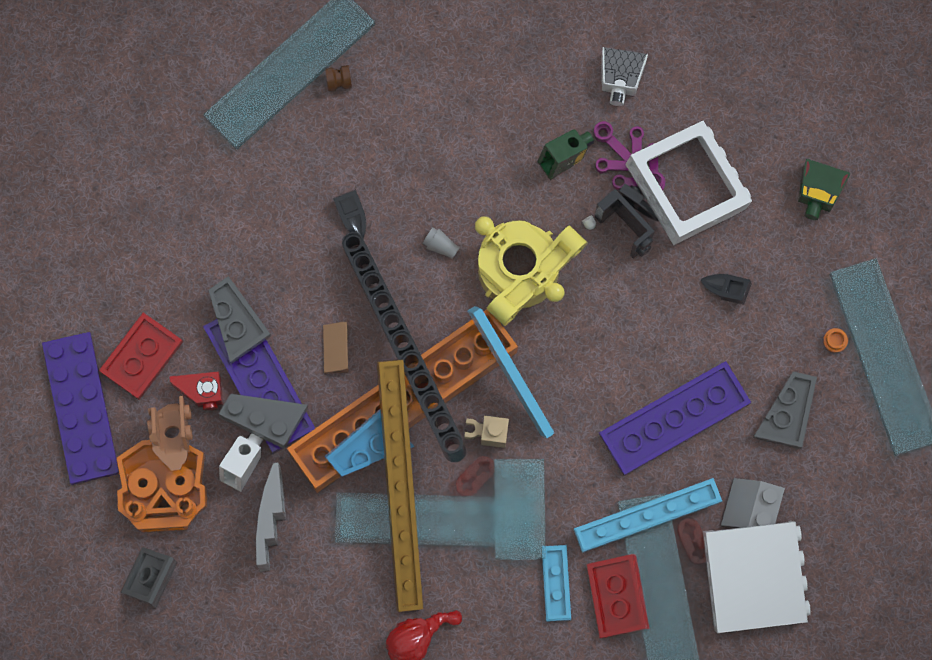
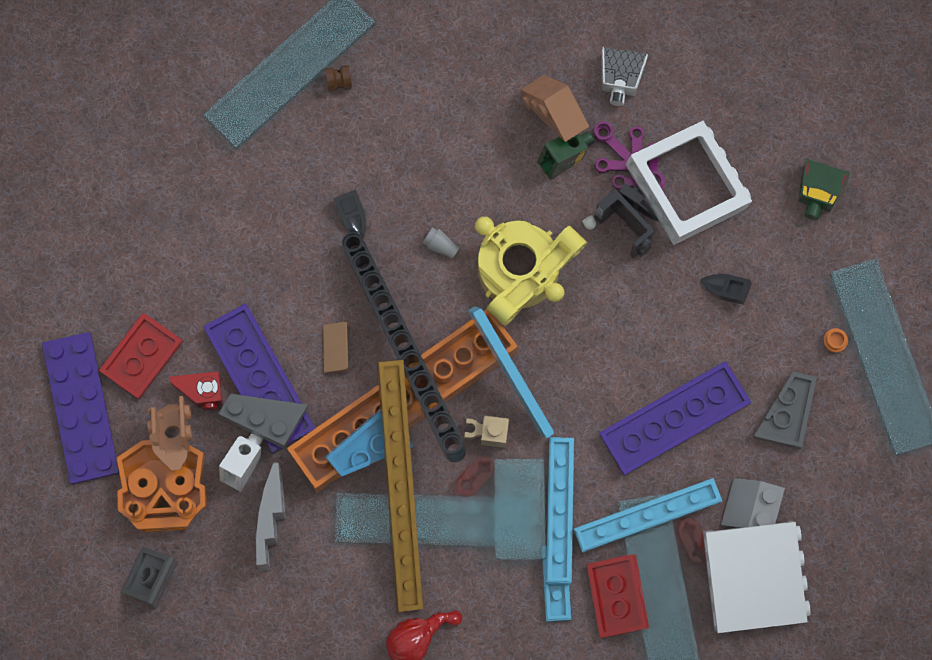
dark grey wing [208,276,271,364] -> none
none -> nougat wedge [520,75,589,142]
none -> medium azure tile [546,437,574,585]

